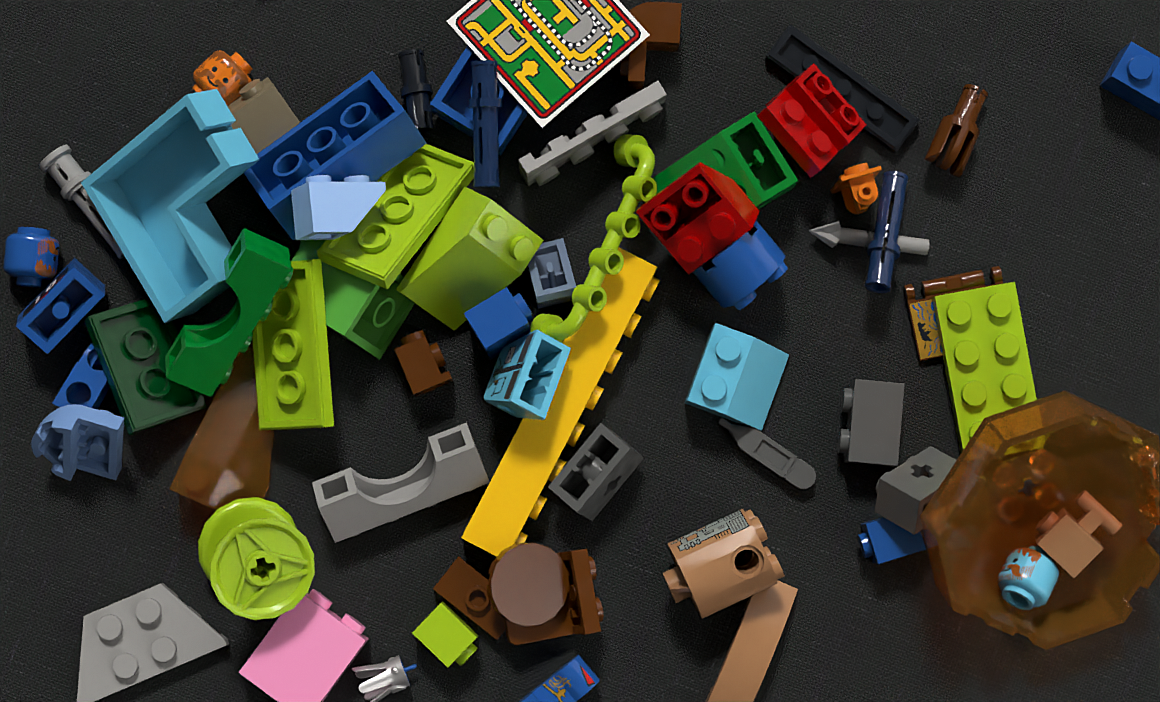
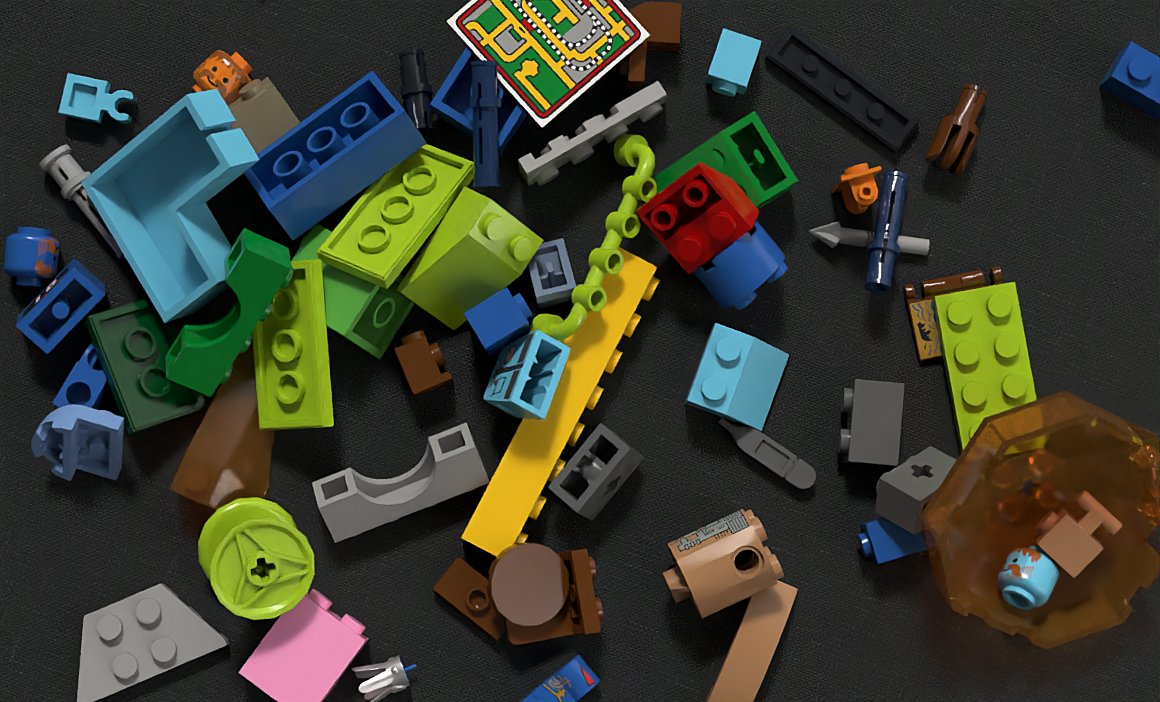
light blue slope [291,175,386,240] -> none
lime brick [412,602,478,668] -> none
red brick [757,63,867,178] -> none
none -> medium azure plate [59,73,137,124]
none -> medium azure brick [705,28,762,97]

